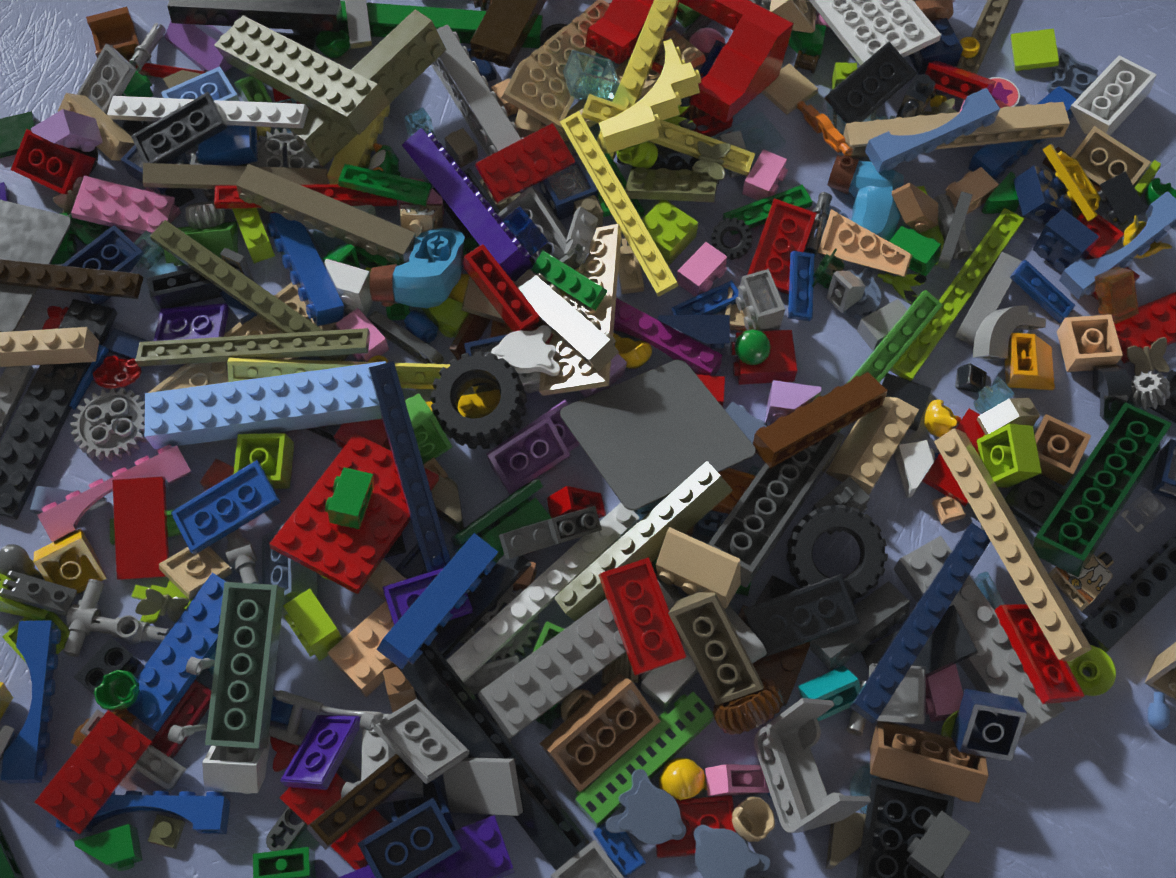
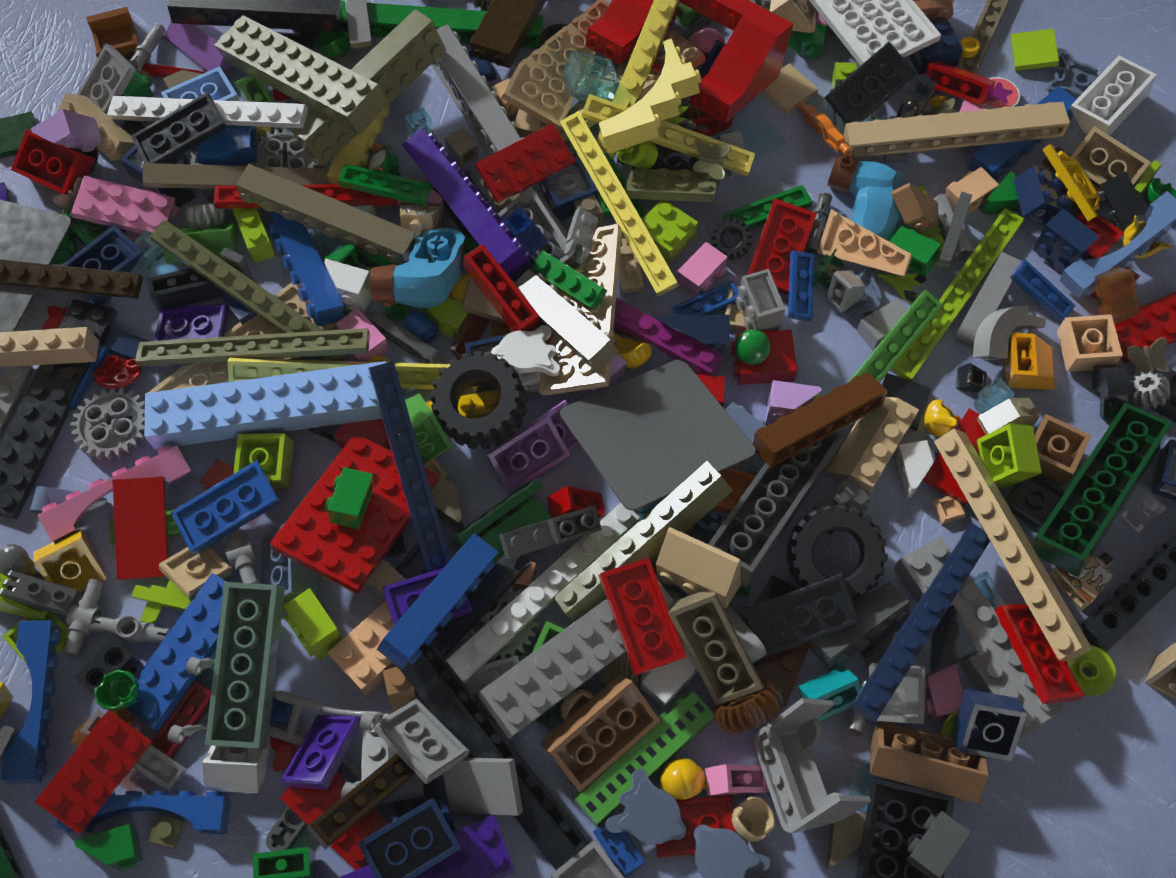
olive piece [135,588,190,623] -> none
bright pink brick [742,149,788,201] -> none
dark brown bush [794,50,820,74] -> none
medium blue arch [865,88,1000,172] -> none
medium blue cylinder [1147,692,1170,730] -> none

